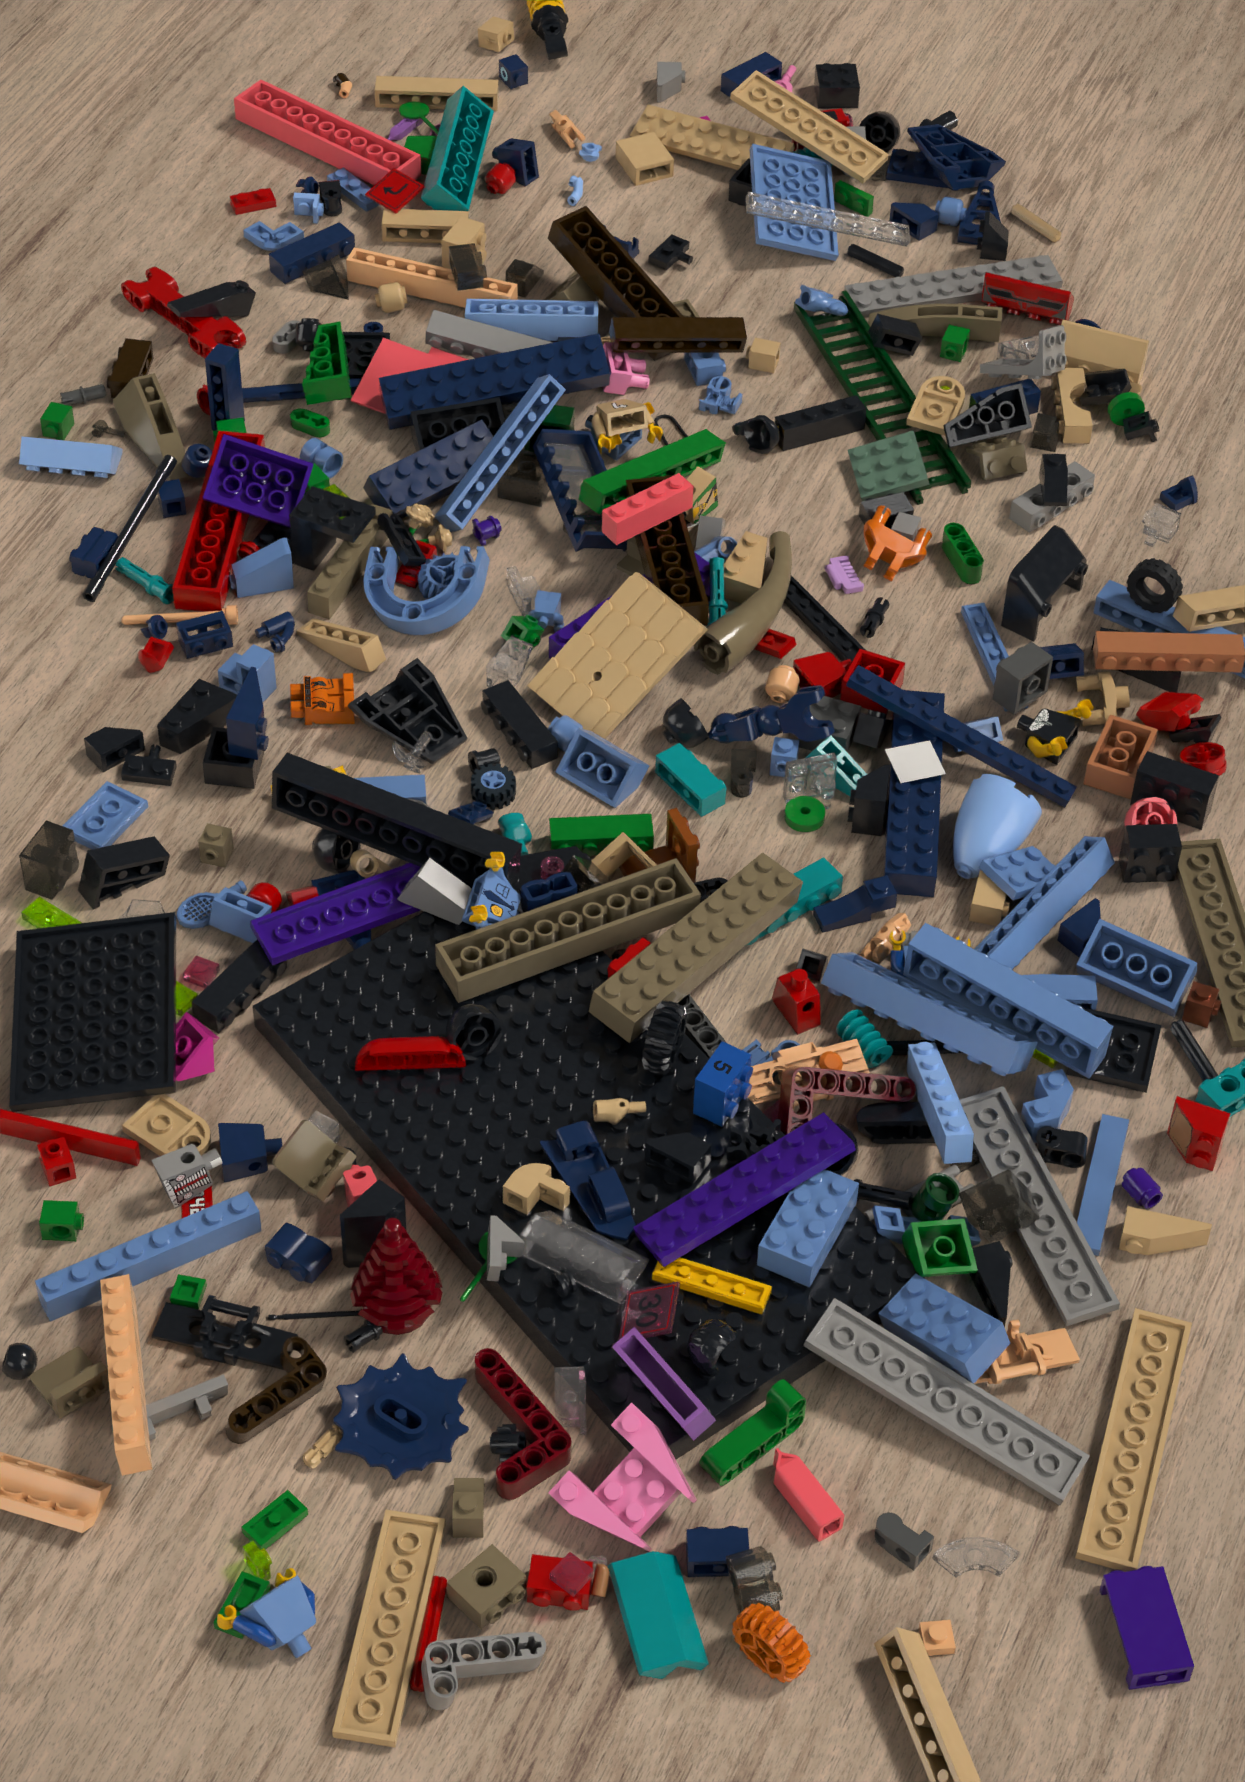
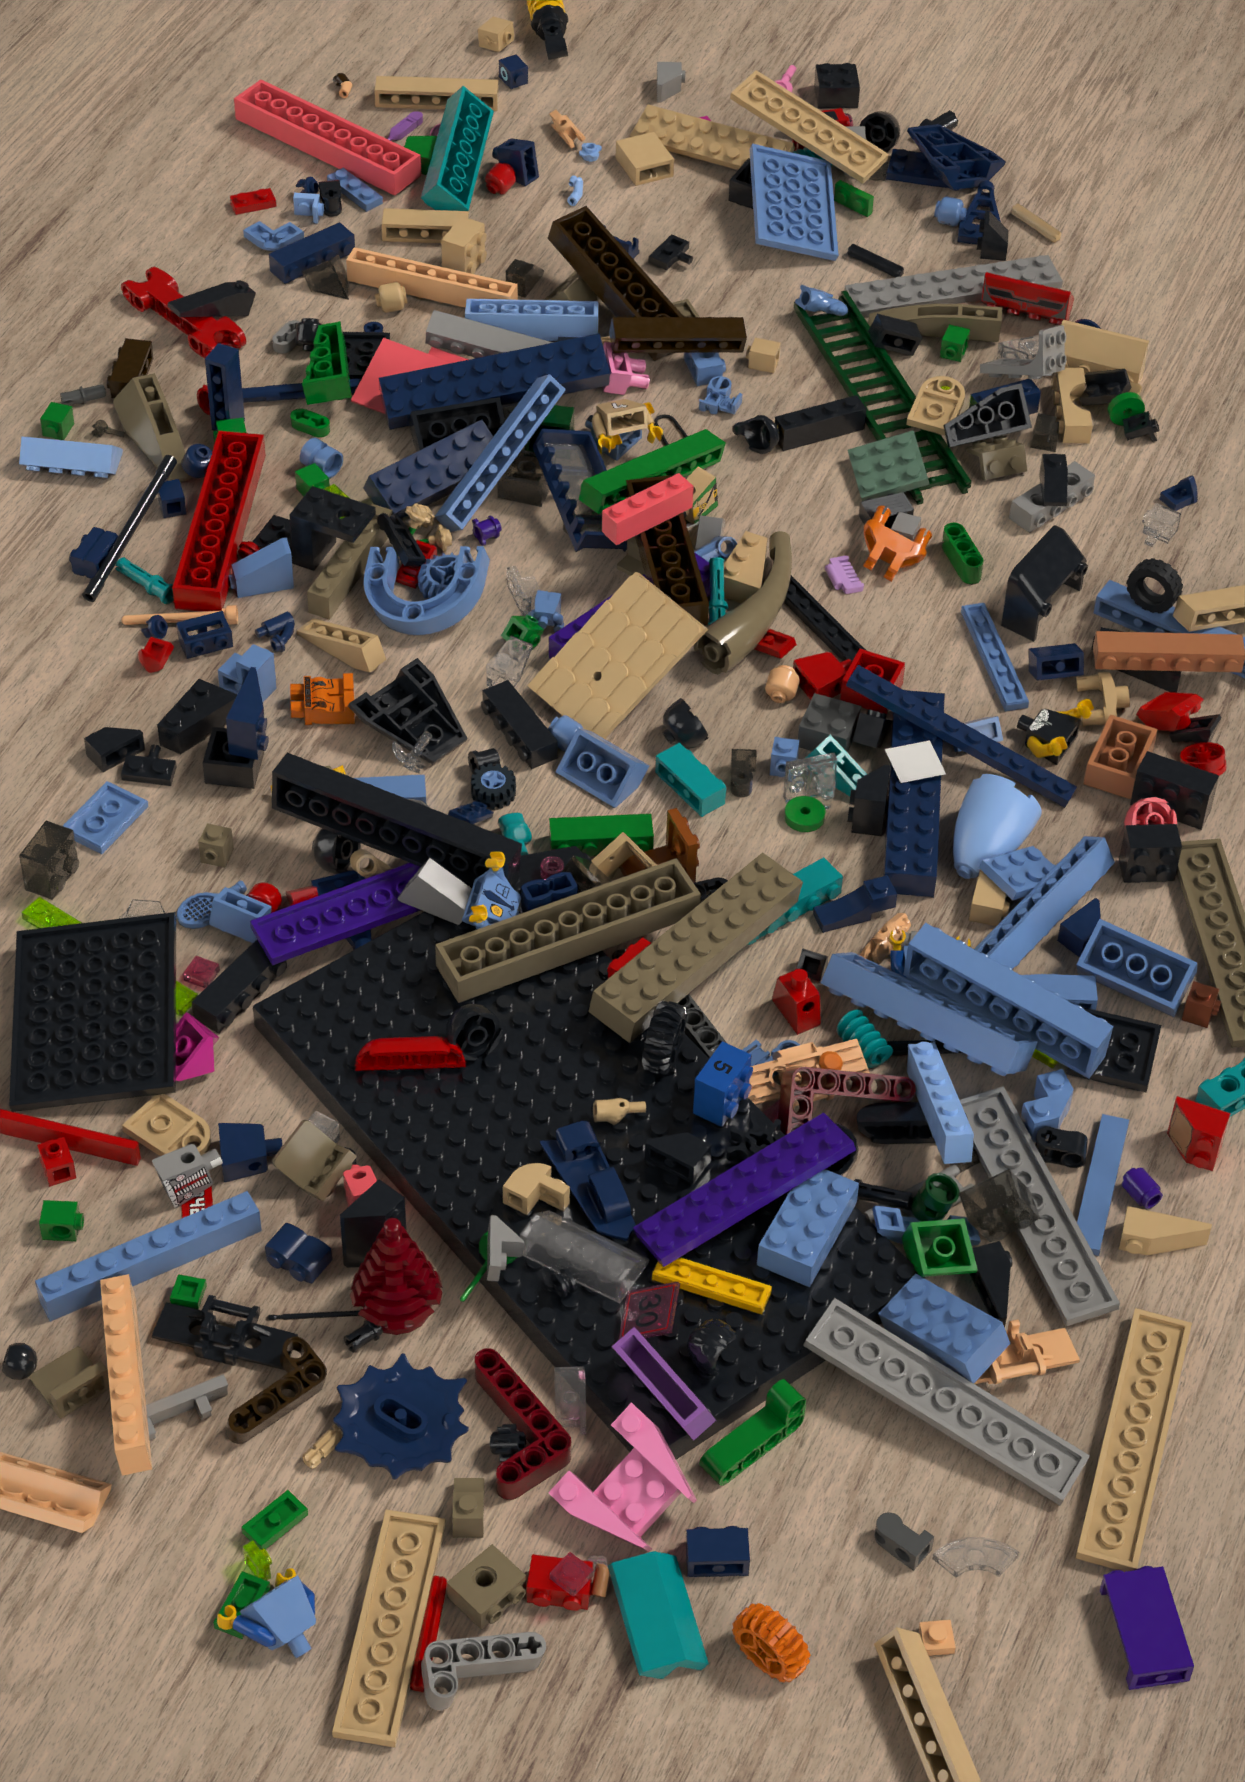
black wedge [78,836,170,910] -> none
dark purple slope [203,434,314,528] -> none
red piece [365,168,425,214] -> none
green piece [399,101,439,135] -> none
clear smoke brick [449,243,487,291] -> none
dark blue piece [708,685,835,744] -> none
dark blue brick [721,52,782,97] -> none
clear smoke brick [726,1546,783,1614] -> none
clear plate [746,192,910,247] -> none
coral piece [773,1448,845,1542] -> none
black pin [860,597,890,638] -> none
dark blue slope [889,202,939,241] -> none
dark grey brick [993,641,1053,715] -> none
black axle [1170,1020,1218,1081] -> none

